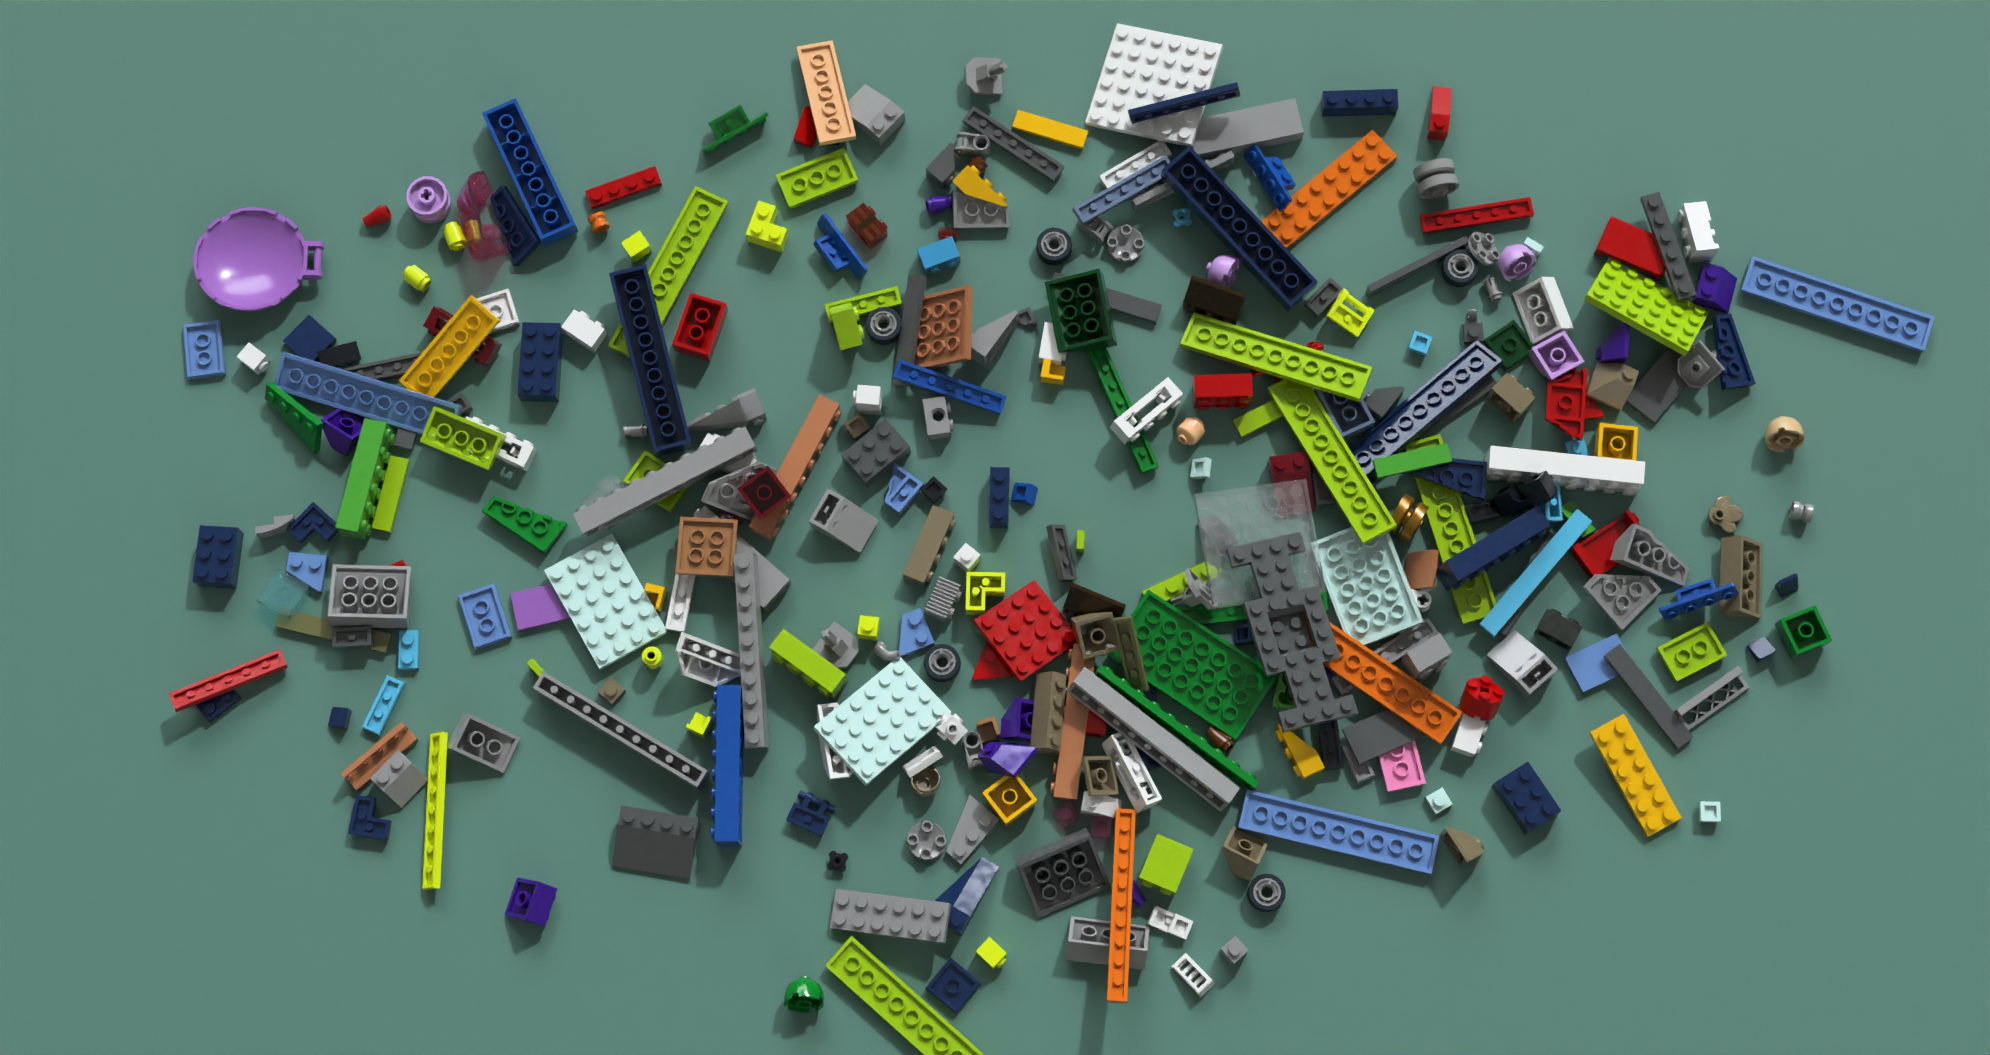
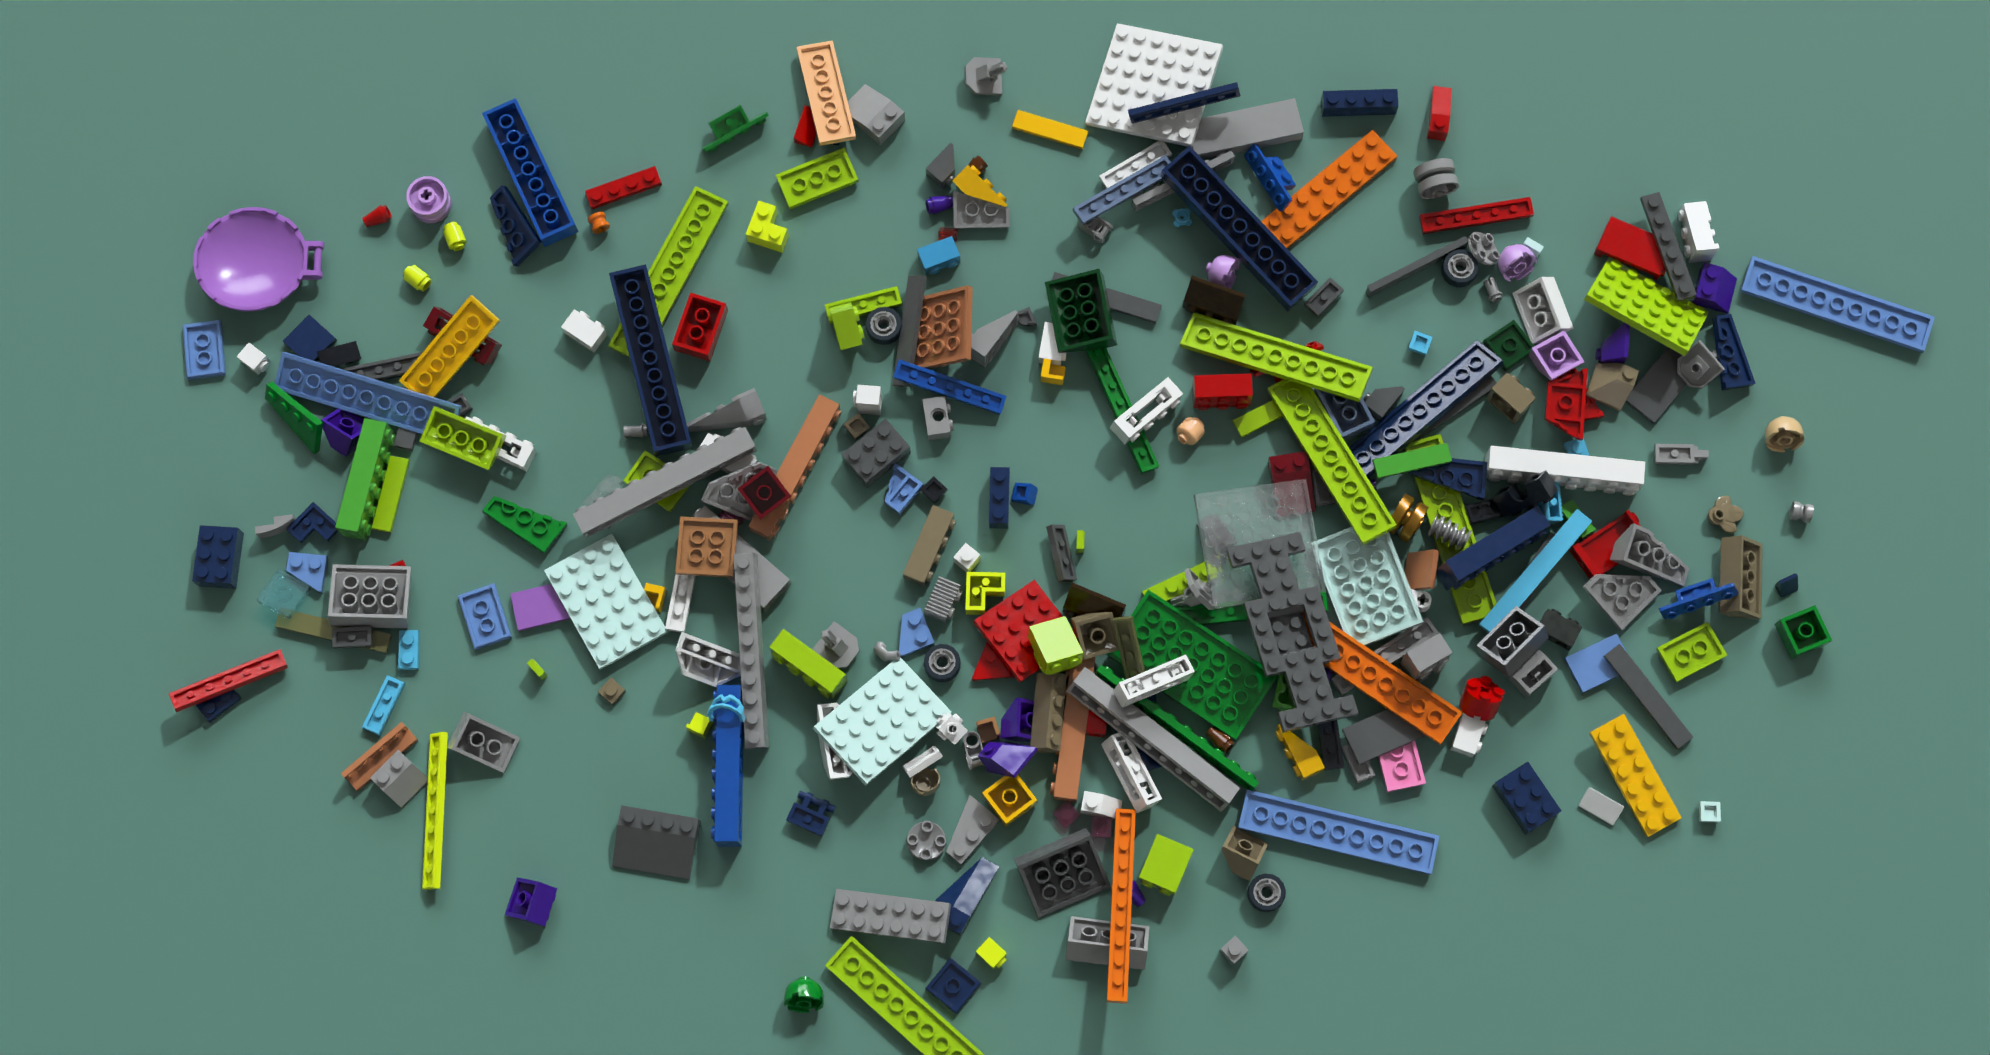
dark blue slope [328,707,352,729] -> none
dark blue plate [348,795,392,840] -> none
clear pink windscreen [456,170,509,261] -> none
white tile [477,288,520,334] -> none
dark blue brick [518,322,563,402] -> none
light grey brick [533,672,710,791] -> none
neon yellow panel [622,231,652,263] -> none
neon yellow brick [642,646,664,669] -> none
light grey slope [809,489,879,553] -> none
blue bracket [813,213,868,280] -> none
black plate [827,851,848,872] -> none
clear red brick [846,202,888,249] -> none
neon yellow brick [857,615,880,641] -> none
light grey piece [954,132,991,157] -> none
dark grey plate [963,106,1064,183] -> none
wheel [1036,227,1072,265] -> none
dark tan slope [1082,756,1119,796] -> none
light grey dish [1107,224,1144,262] -> none
white slope [1147,906,1193,940] -> none
white slope [1171,953,1215,997] -> none
light aqua plate [1190,457,1212,479] -> none
dark blue slope [1234,623,1255,645] -> none
neon yellow plate [1326,288,1374,338] -> none
light aqua plate [1425,787,1453,815] -> none
dark tan slope [1440,826,1484,867] -> none
dark grey plate [1462,309,1484,344] -> none
yellow brick [1594,423,1638,461] -> none
light grey fence [1674,666,1749,731] -> none
slope [1747,637,1776,662] -> none
none -> medium azure helmet [707,694,745,722]
none -> brick [1028,616,1083,675]
none -> white brick [1113,655,1195,708]
none -> light grey piece [1428,514,1472,551]
none -> dark grey brick [1476,606,1549,678]
none -> white slope [1578,787,1624,826]
none -> light grey hinge [1654,444,1709,465]

